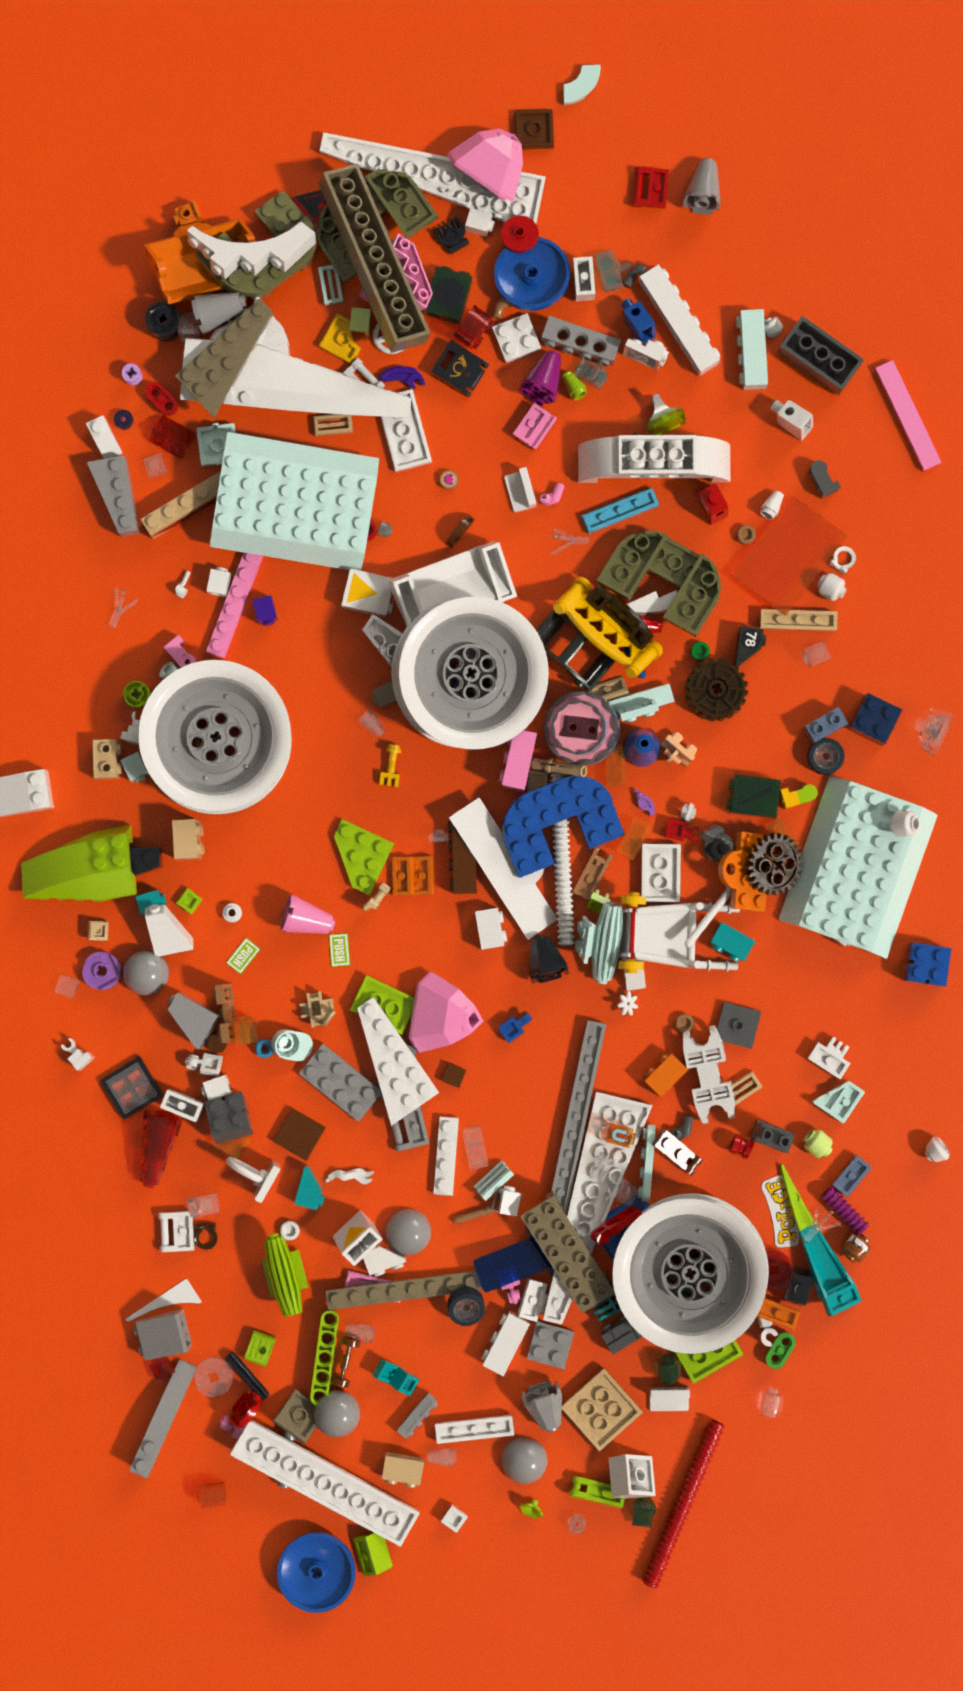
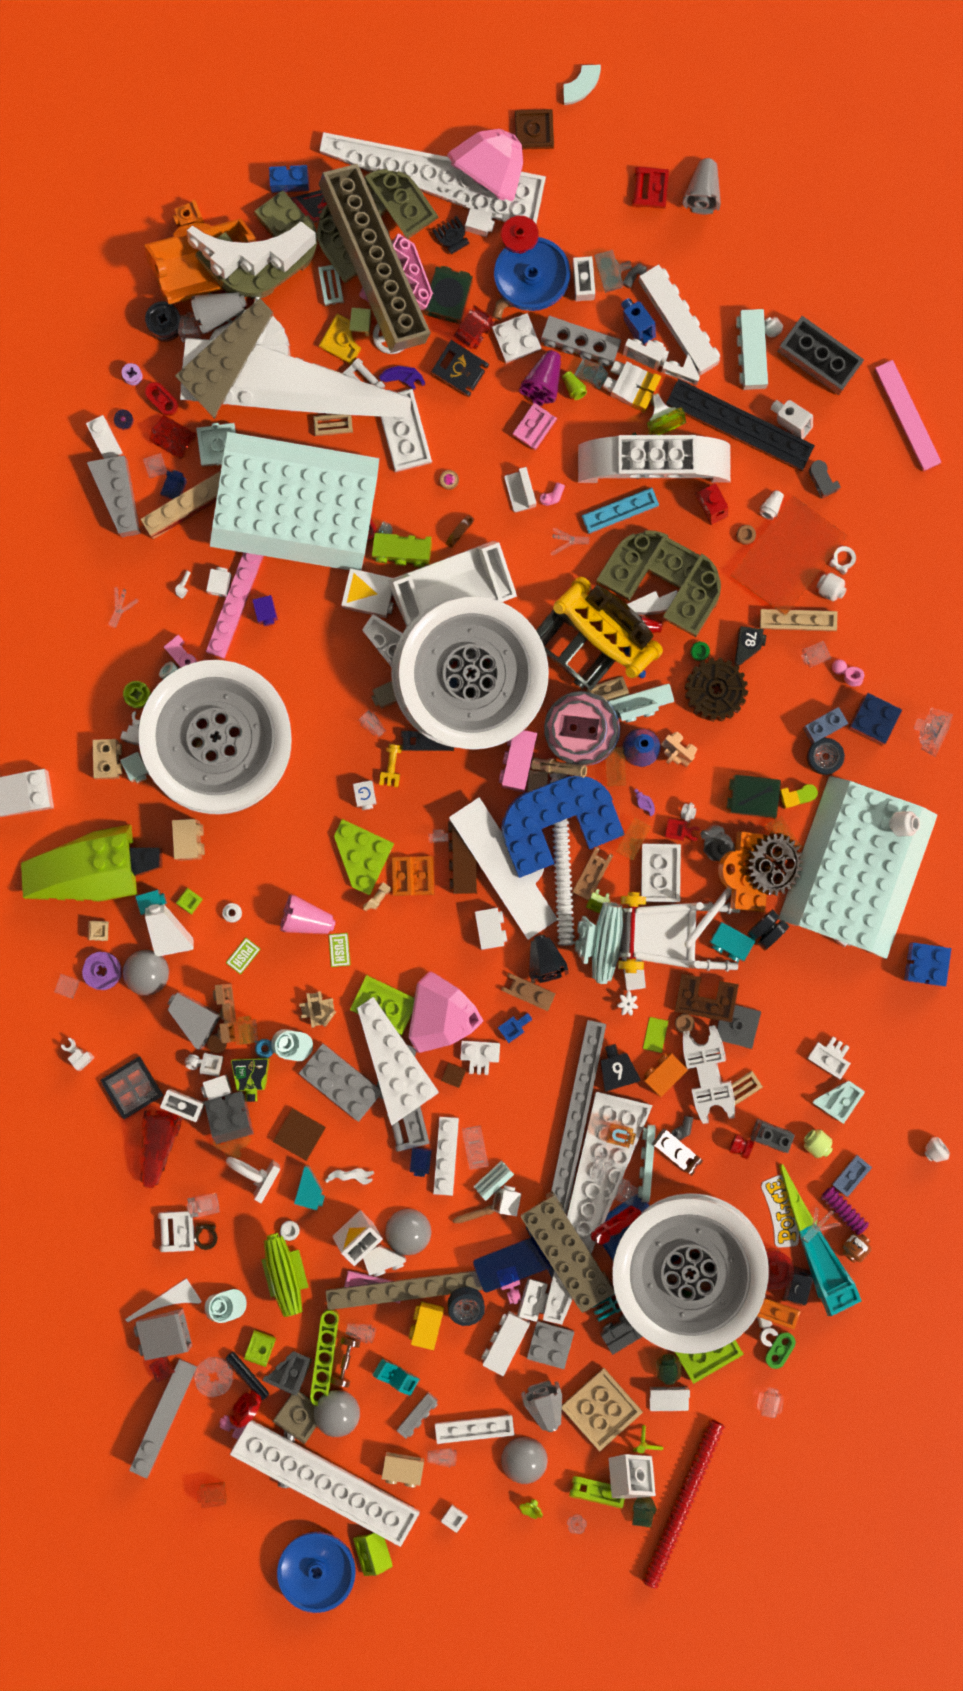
none -> clear blue bracket [160,470,187,500]
none -> light aqua cap [204,1289,247,1323]
none -> black torso [231,1058,270,1102]
none -> dark grey wing [262,1351,312,1396]
none -> blue piece [269,165,310,193]
none -> white brick [353,781,377,810]
none -> lime wedge [372,533,432,568]
none -> black plate [400,731,454,751]
none -> yellow brick [408,1301,444,1350]
none -> clear blue brick [410,1147,432,1177]
none -> white hinge [460,1041,500,1075]
none -> medium nougat hinge [501,973,555,1011]
none -> black torso [600,1044,641,1092]
none -> white hips [603,361,662,413]
none -> lime plant [633,1425,663,1453]
none -> lime sticker [643,1017,668,1053]
none -> white slope [661,354,700,386]
none -> black plate [666,379,815,471]
none -> reddish brown plate [675,974,739,1023]
none -> black wheel [747,909,790,951]
none -> bright pink plate [832,659,864,687]

